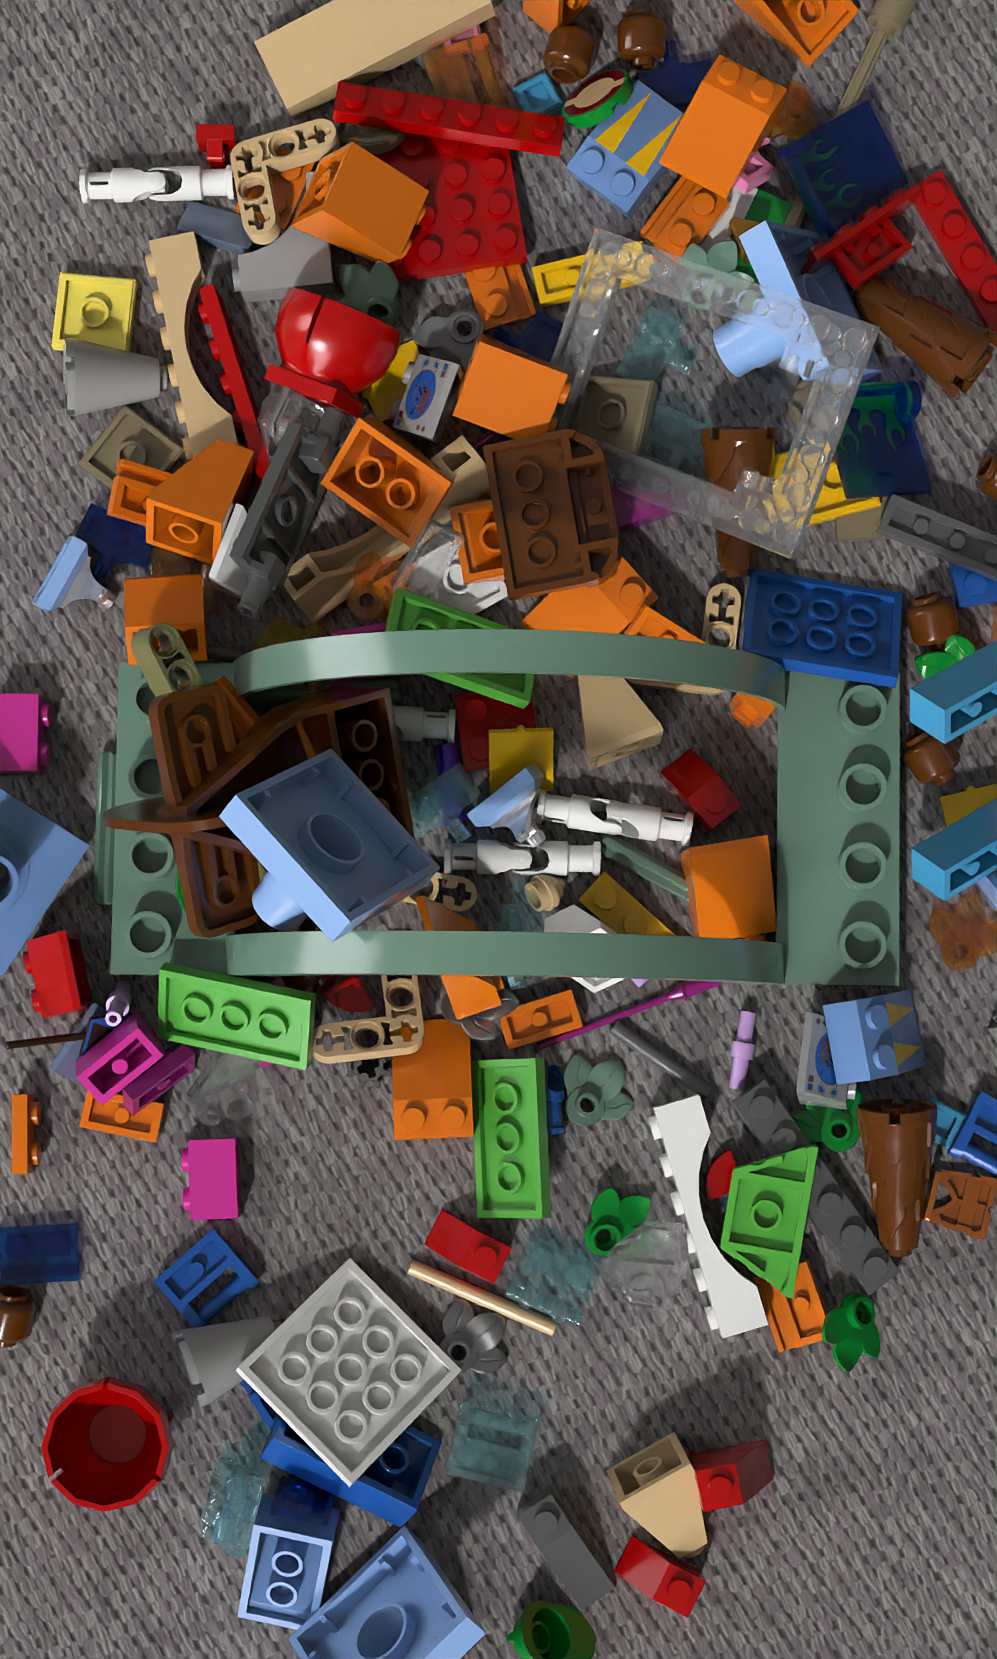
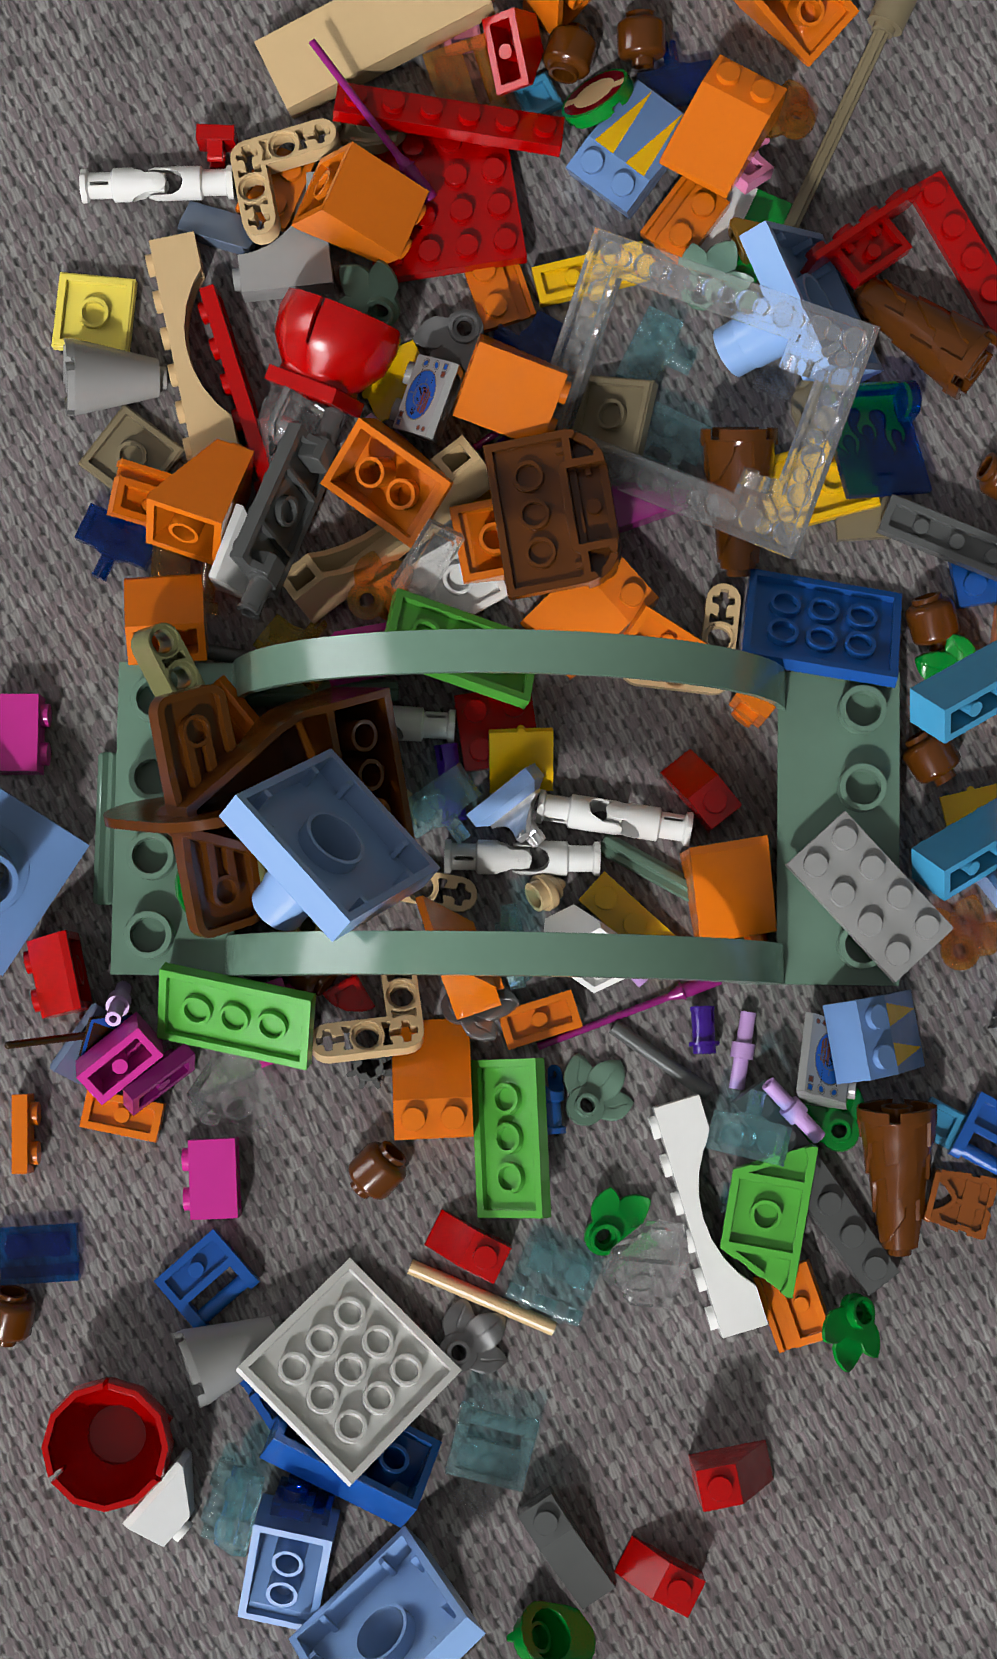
light blue piece [32,535,116,611] -> none
tan slope [577,675,663,771] -> none
tan slope [606,1432,708,1559] -> none
red tile [705,1149,737,1201] -> none
clear blue door [777,100,909,238] -> none
none -> white slope [122,1448,195,1547]
none -> magenta piece [309,38,437,204]
none -> reddish brown head [348,1141,407,1200]
none -> red slope [482,7,544,96]
none -> dark purple pin [689,1006,720,1055]
none -> clear light blue plate [705,1089,792,1167]
none -> lavender bar [762,1077,825,1143]
none -> light grey plate [785,811,954,983]

